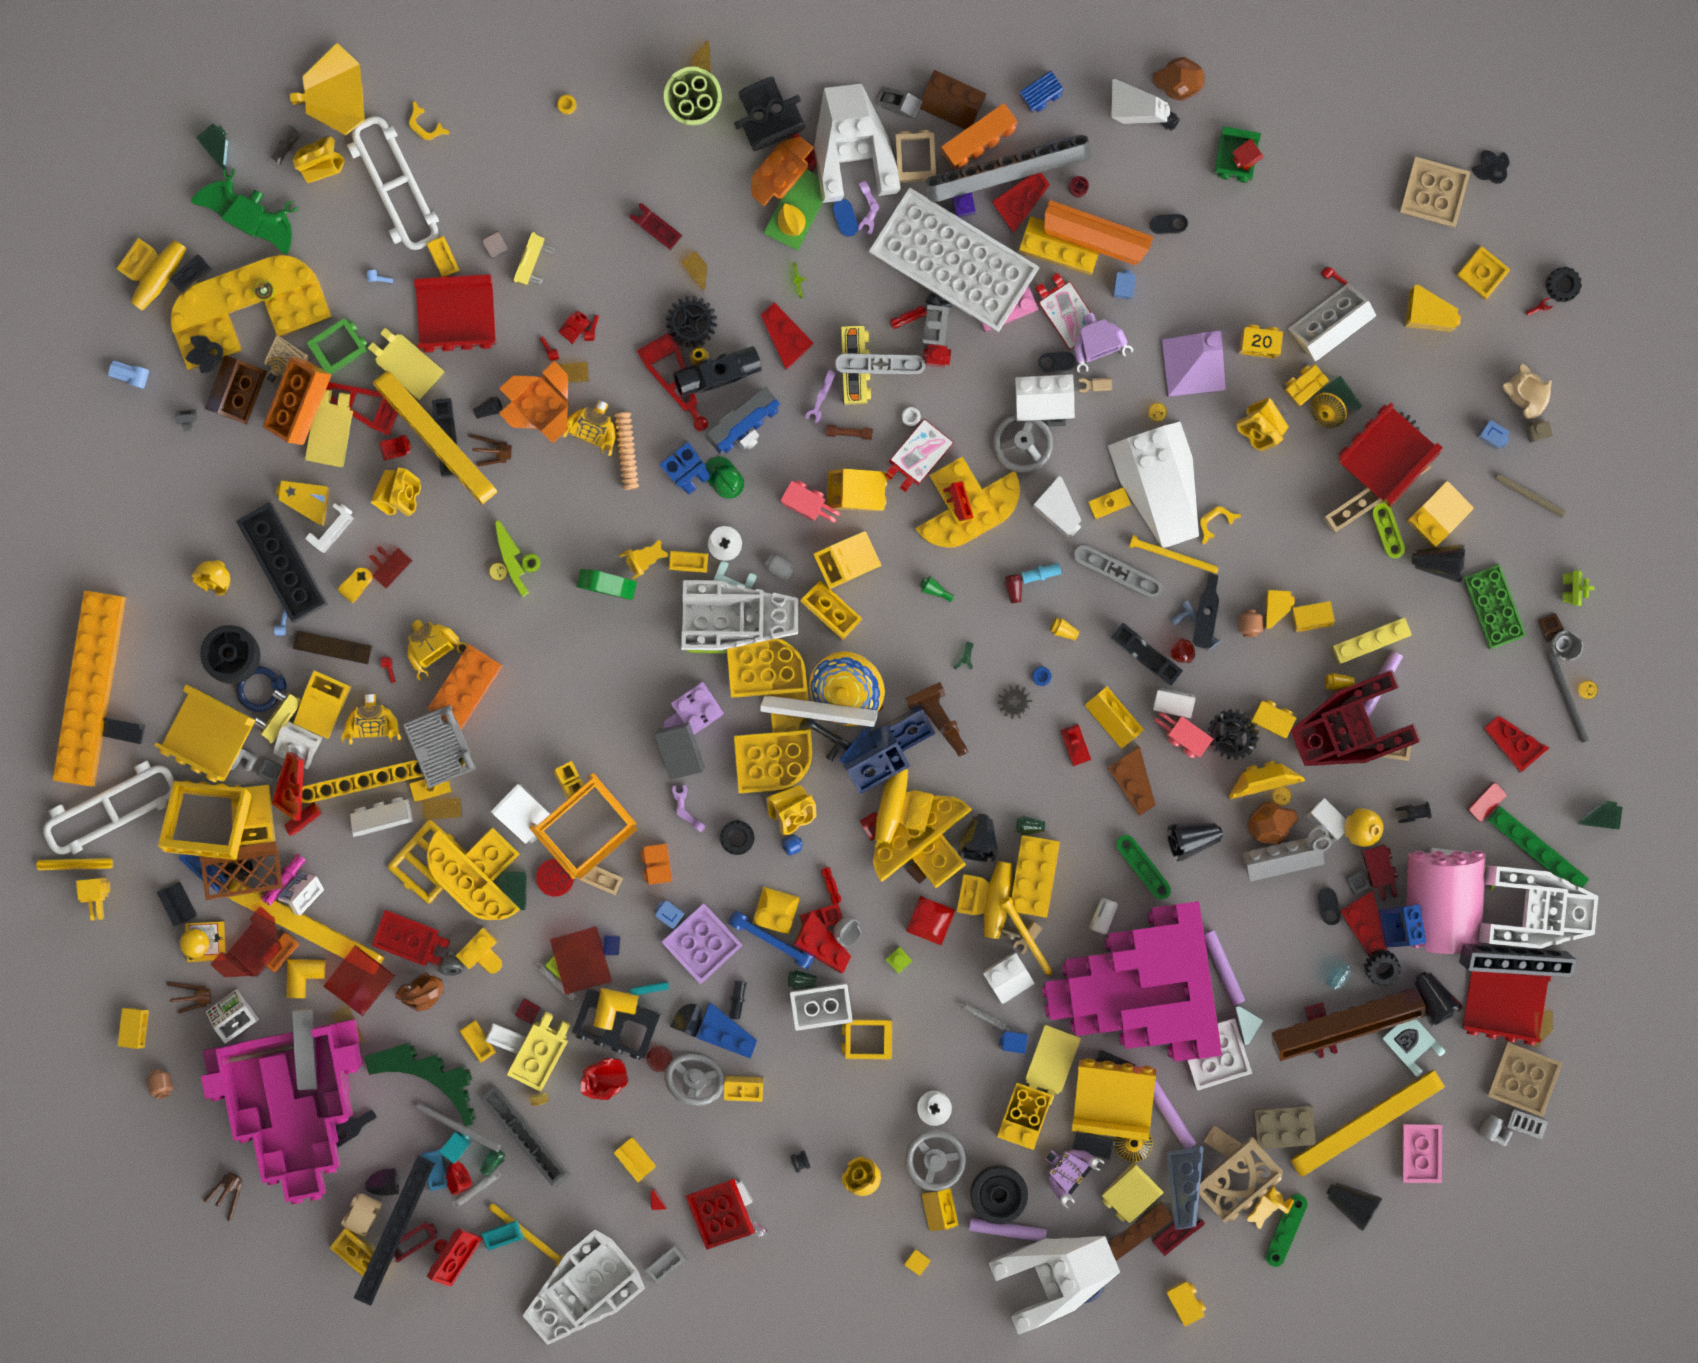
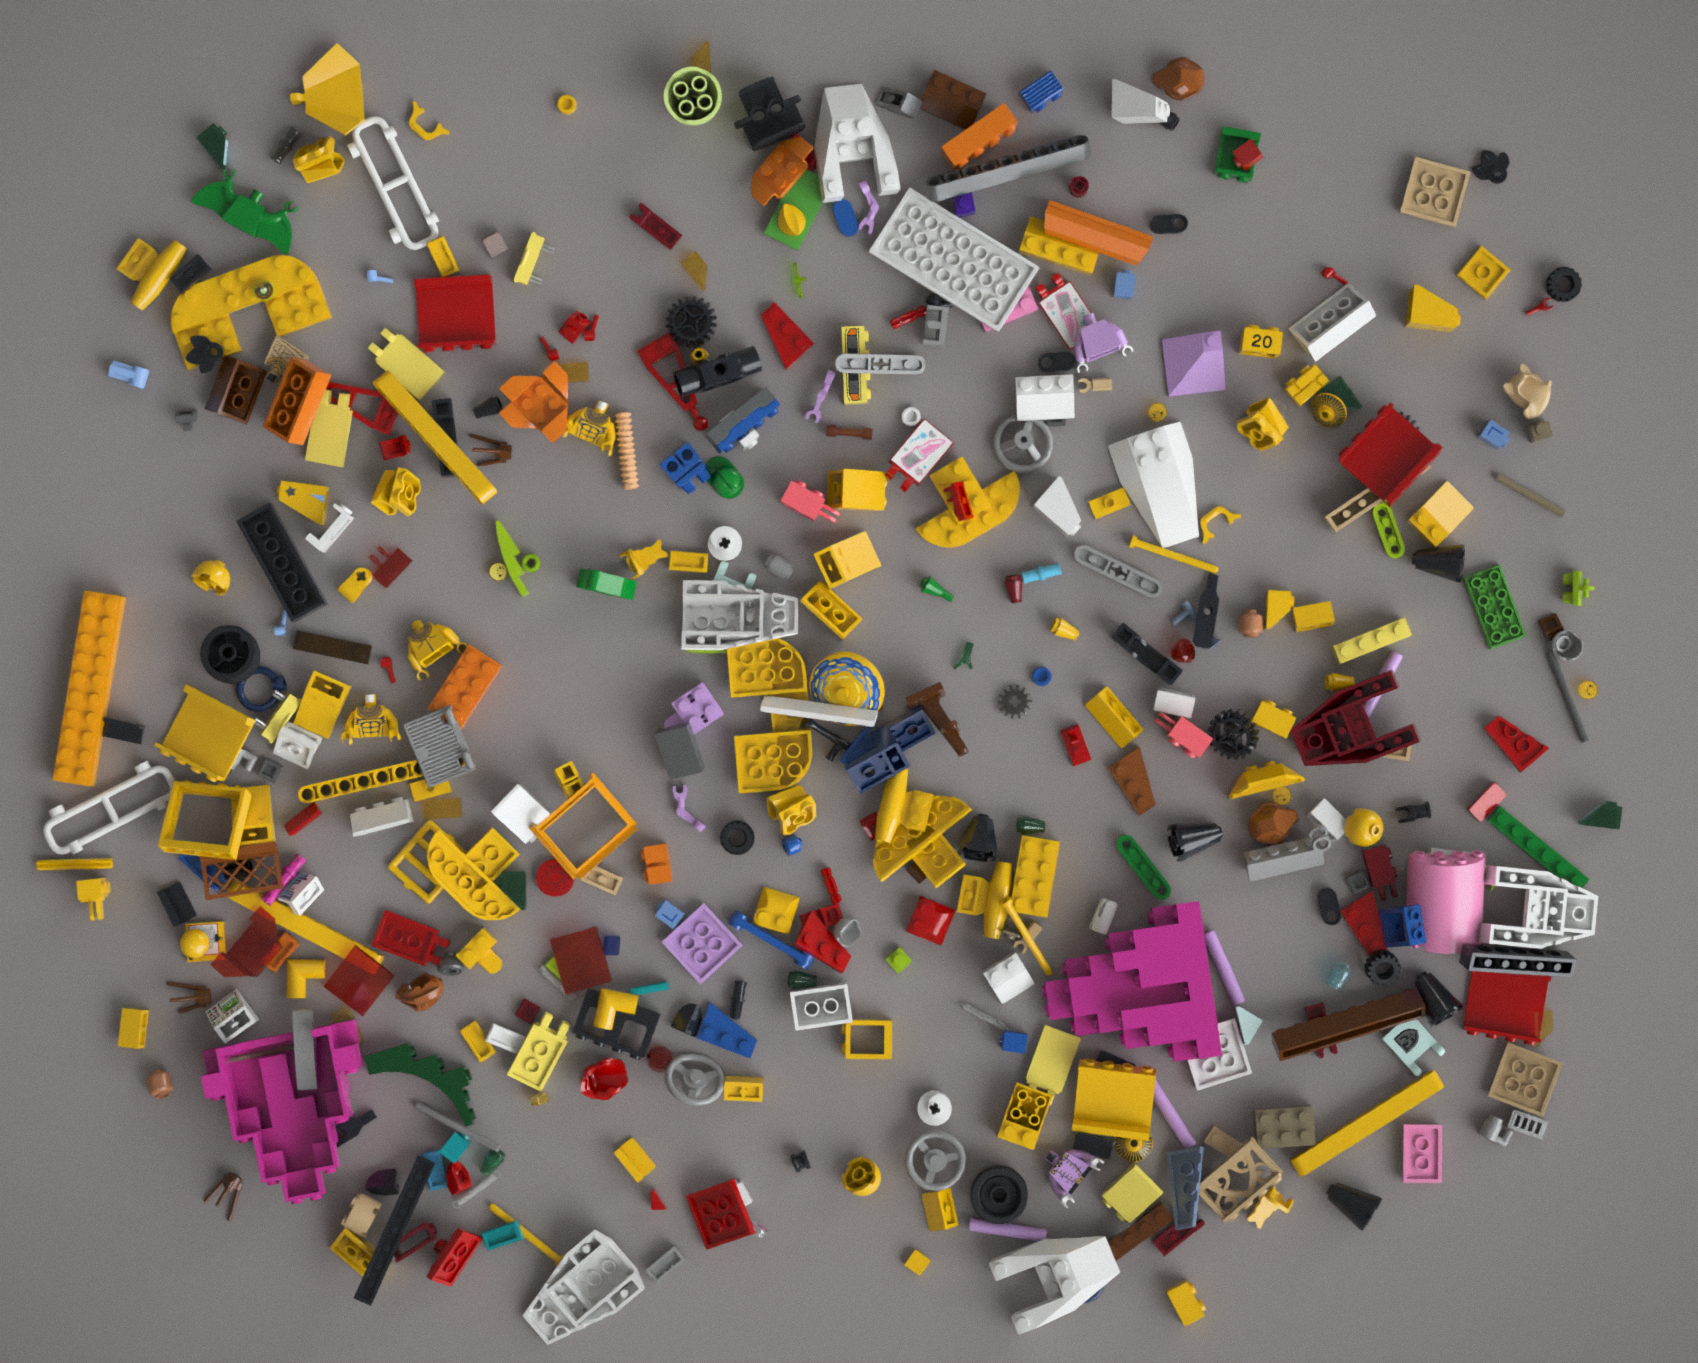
red wing [272,752,304,821] -> none
bright green window [307,318,368,376] -> none
dark grey slope [481,1086,571,1188] -> none
tan window [896,130,936,183] -> none
red brick [923,344,951,368] -> none
red wing [992,172,1050,234] -> none
green plate [1265,1194,1308,1267] -> none

